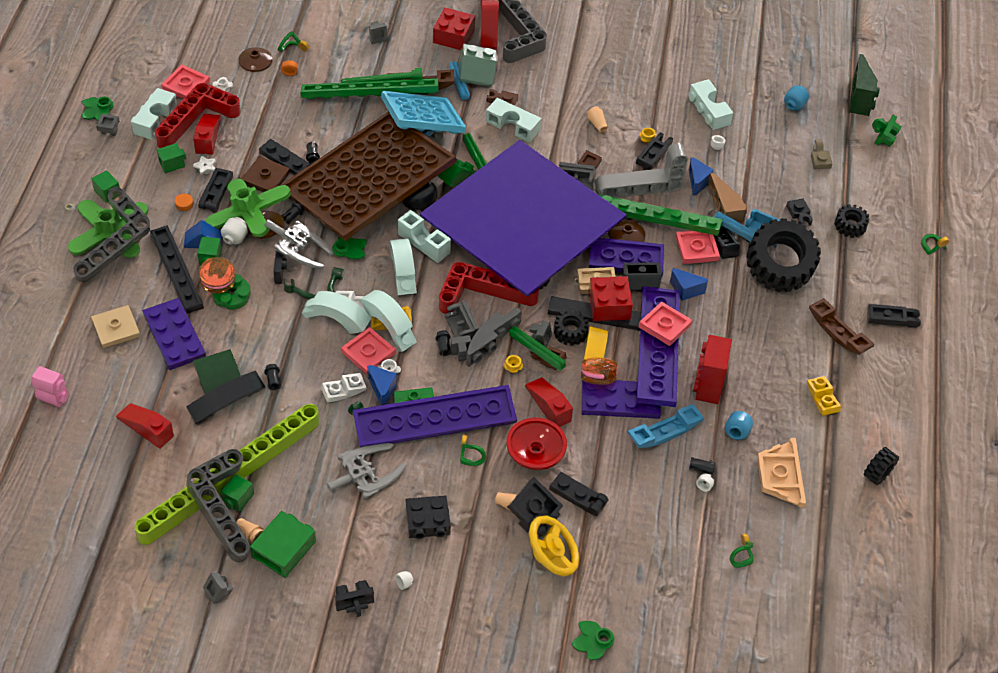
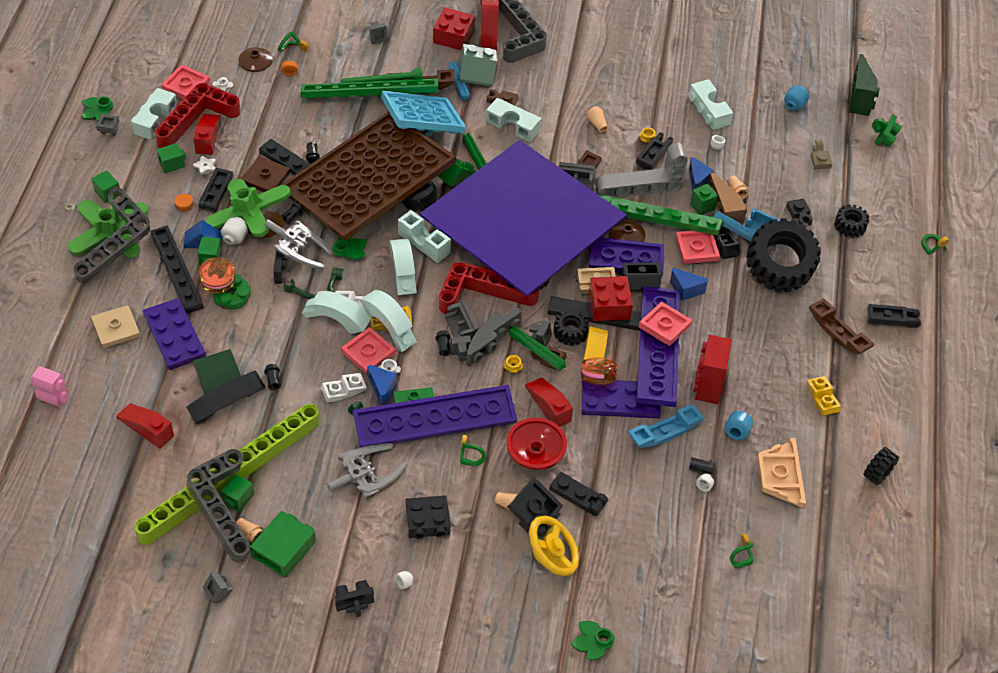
none -> green brick [690,184,718,215]
none -> light nougat cone [727,176,748,200]

